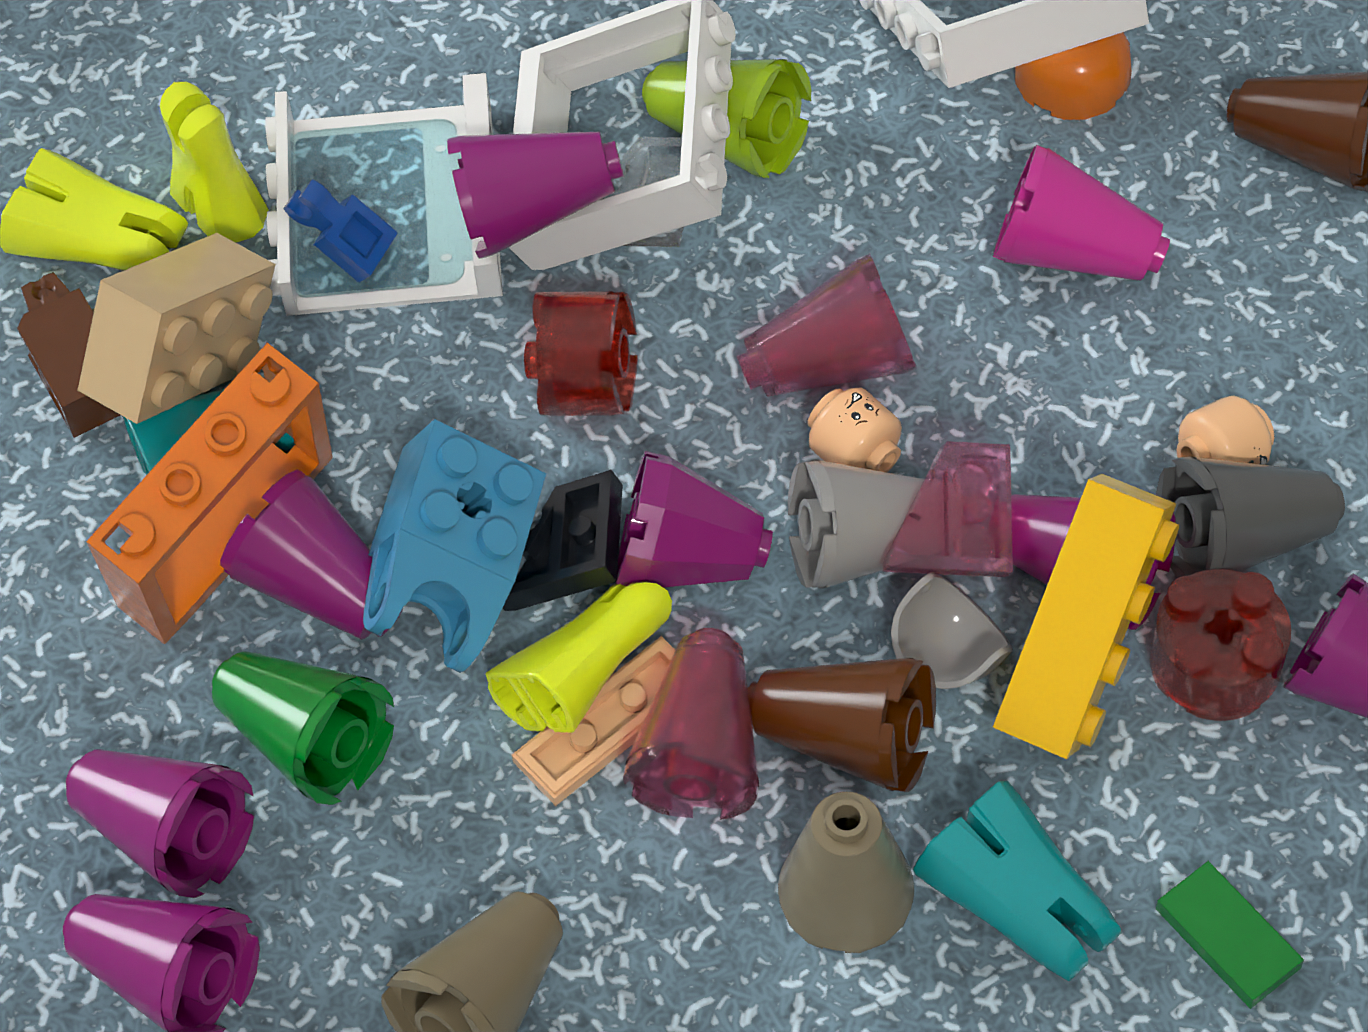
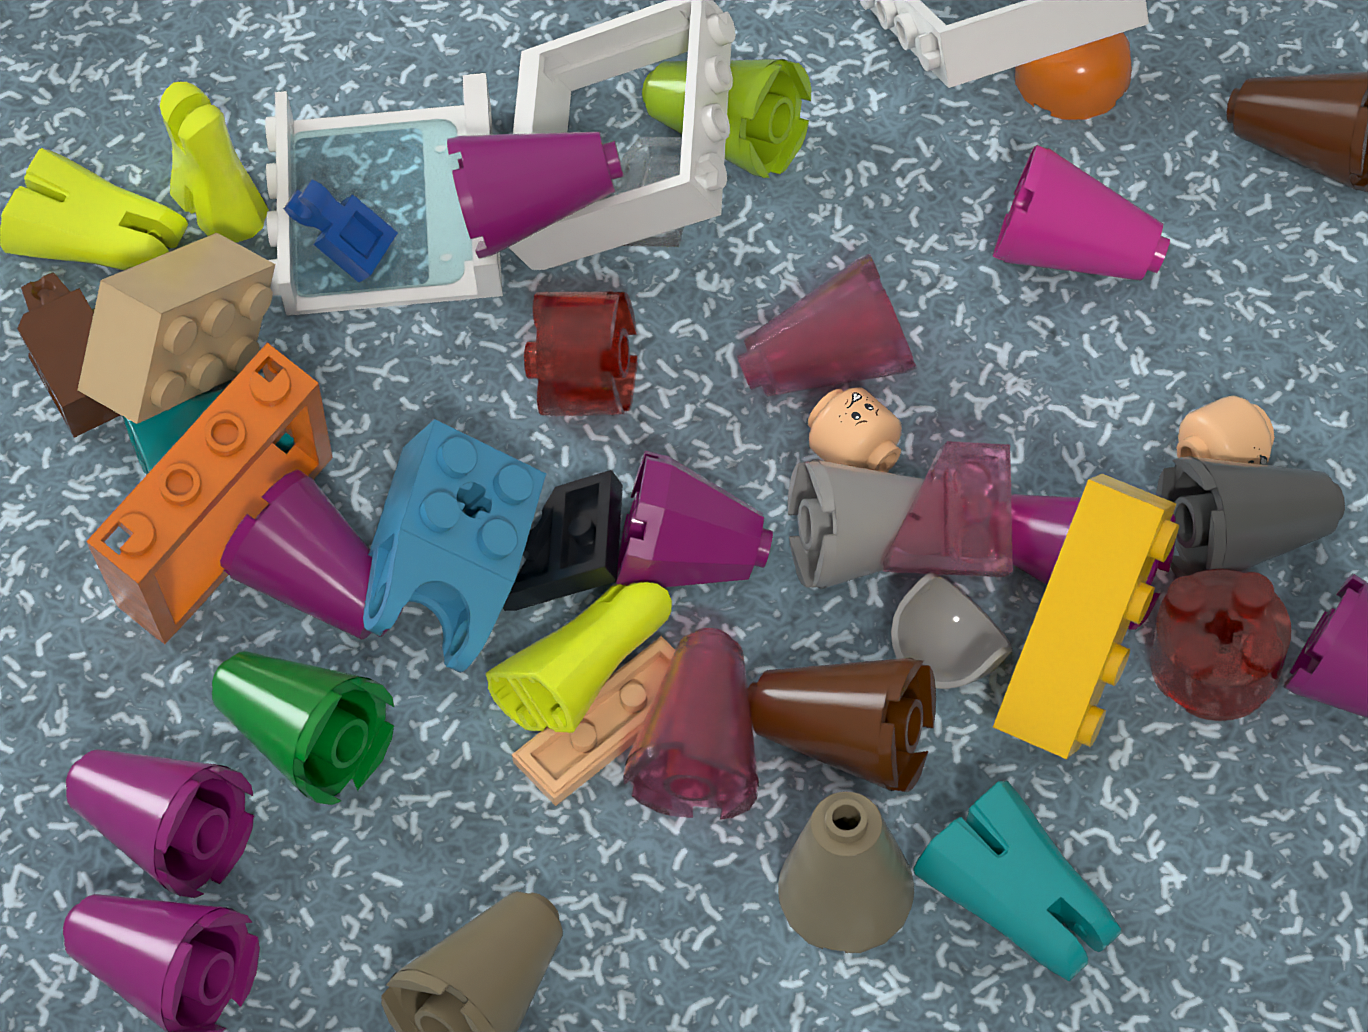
green tile [1156,861,1304,1009] -> none

